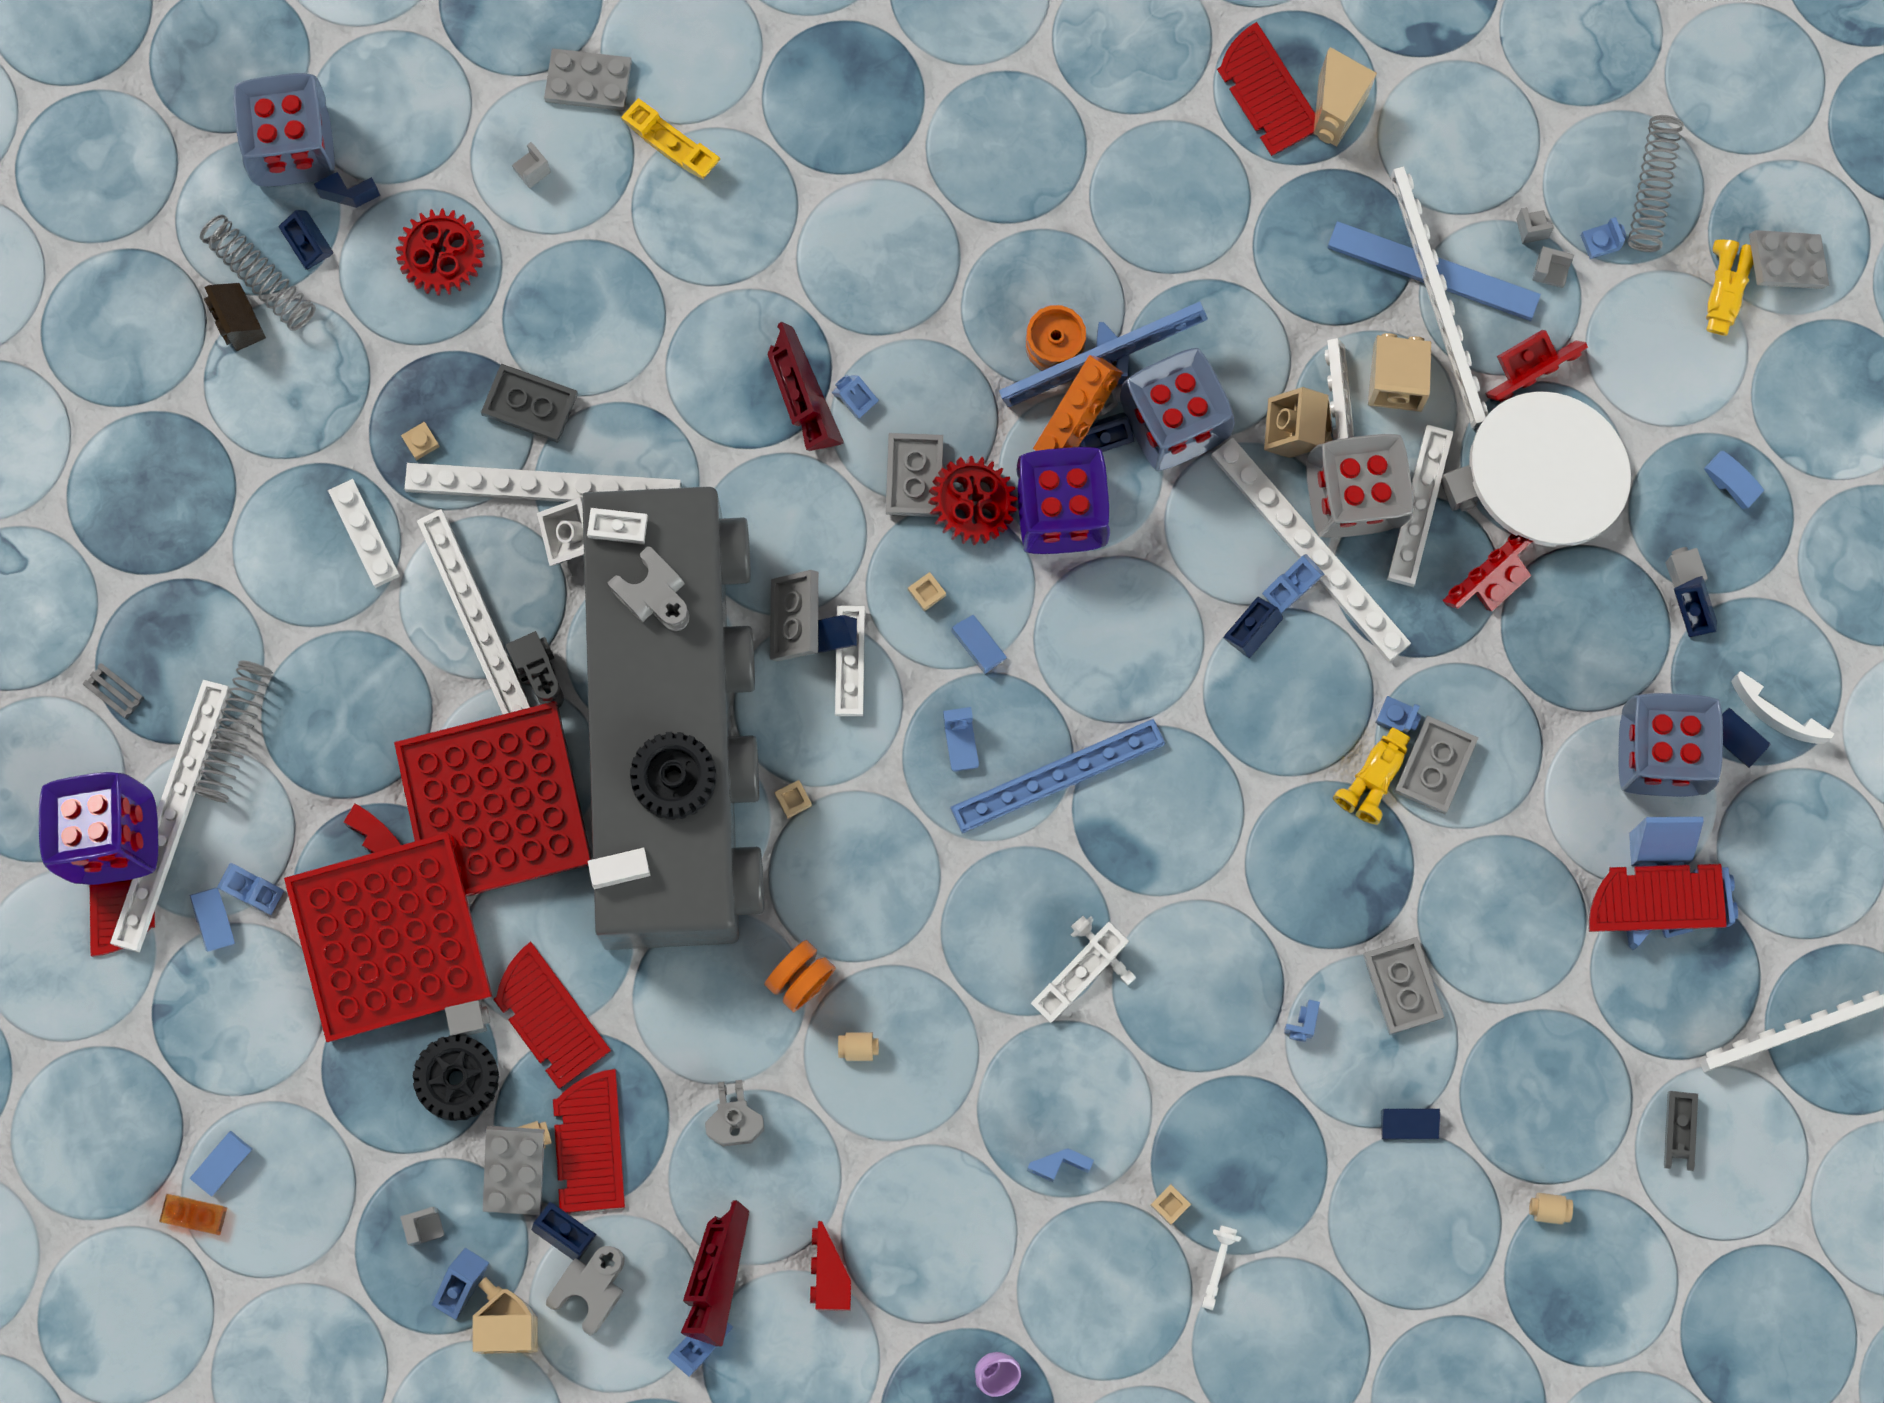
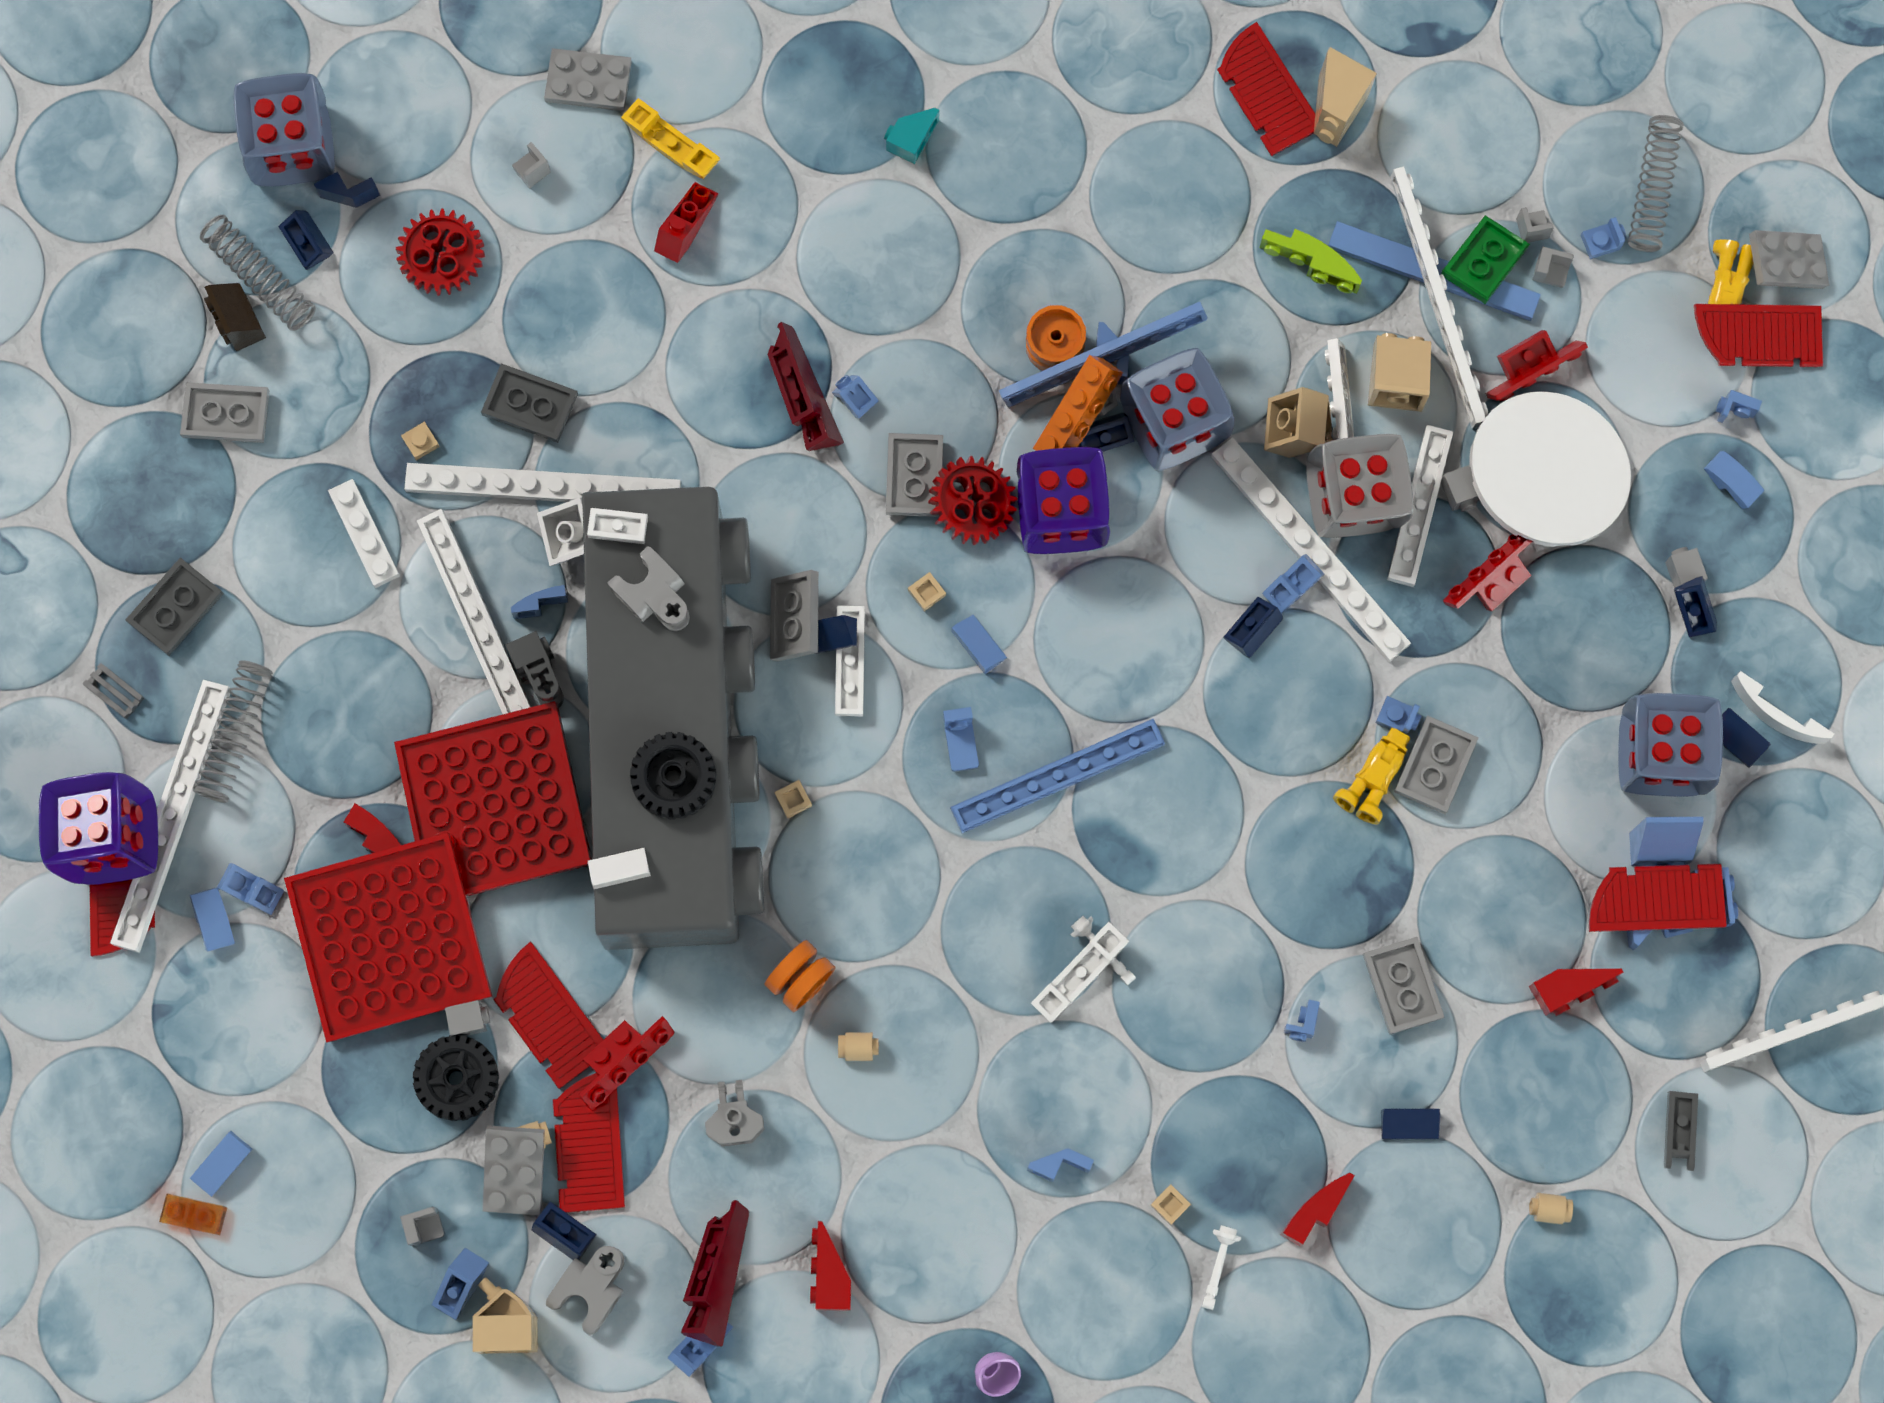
none -> dark grey plate [125,557,224,656]
none -> light grey plate [180,382,270,443]
none -> medium blue slope [511,585,568,619]
none -> red bracket [579,1016,675,1110]
none -> red slope [654,182,719,263]
none -> teal slope [884,108,940,164]
none -> lime slope [1259,229,1362,294]
none -> red slope [1280,1173,1355,1246]
none -> green tile [1441,215,1530,304]
none -> red slope [1529,968,1623,1016]
none -> red piece [1694,304,1823,367]
none -> medium blue bracket [1716,390,1762,423]

